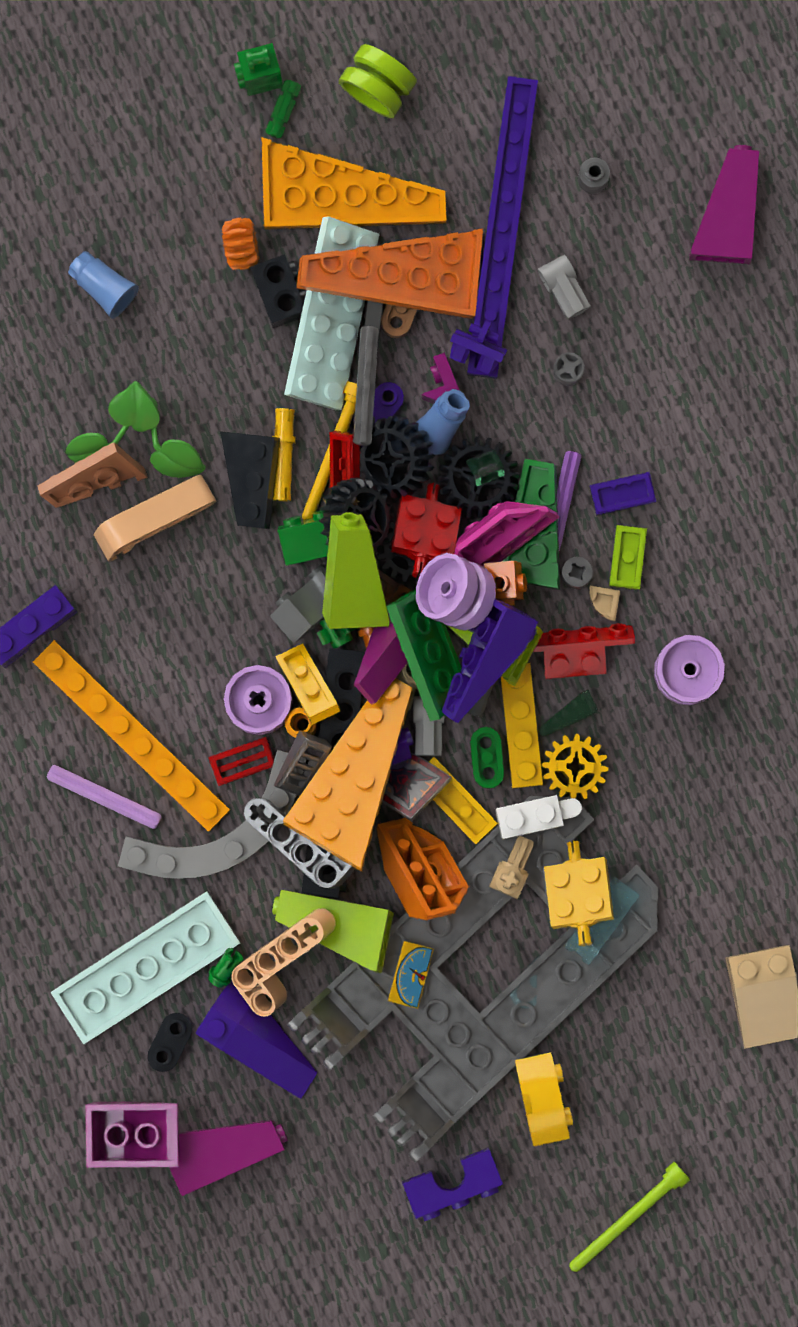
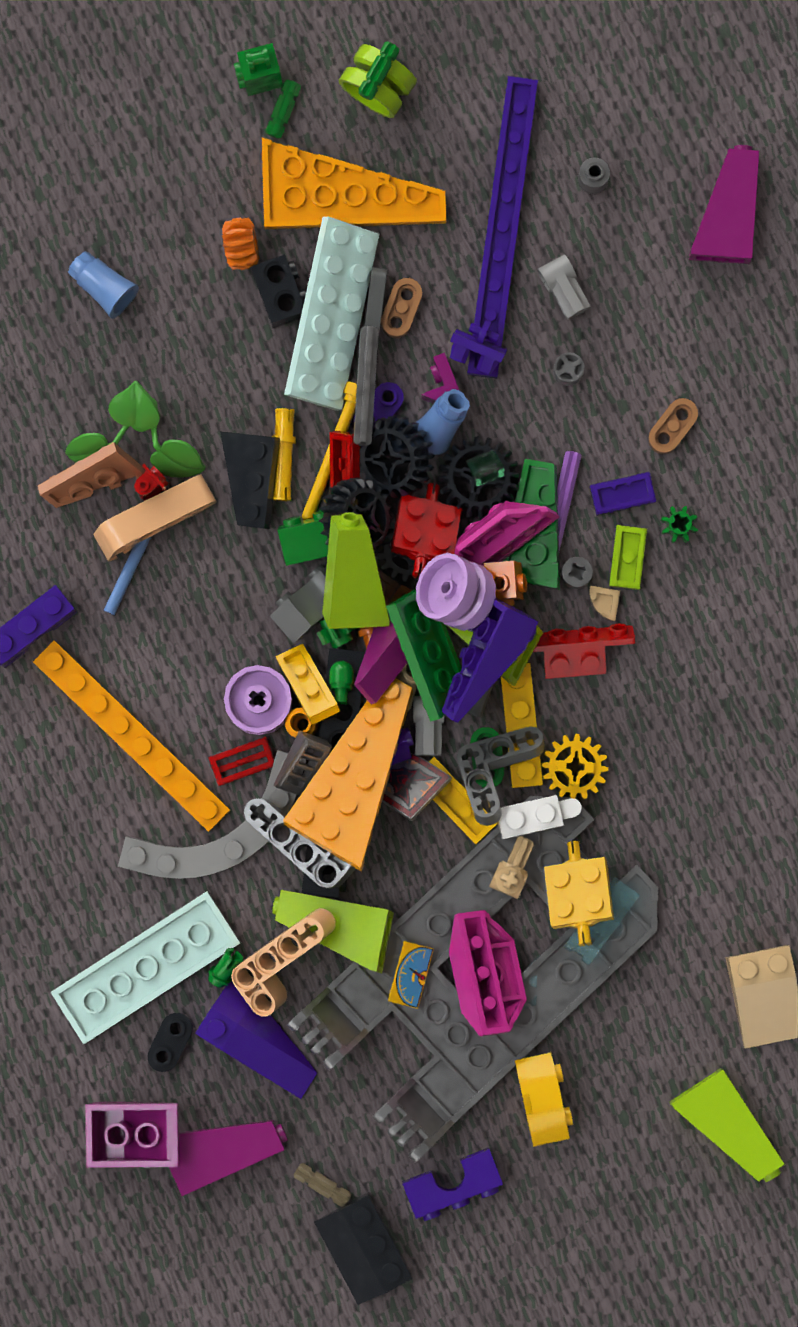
lavender axle [47,765,161,829] -> none
orange wing [297,229,483,319] -> none
orange wedge [377,818,469,920] -> none
clear green slope [538,689,597,738] -> none
lime piece [569,1162,690,1272] -> none
lavender wheel [654,635,725,705] -> none
none -> medium blue bar [104,537,151,616]
none -> red hinge [134,464,169,501]
none -> dark tan axle [294,1163,351,1207]
none -> black slope [314,1192,413,1305]
none -> green cylinder [329,661,354,705]
none -> green axle [358,41,399,100]
none -> dark pink wedge [449,910,527,1037]
none -> dark grey beam [457,727,545,826]
none -> medium nougat plate [648,398,698,454]
none -> green gear [660,506,698,544]
none -> lime slope [669,1068,785,1182]

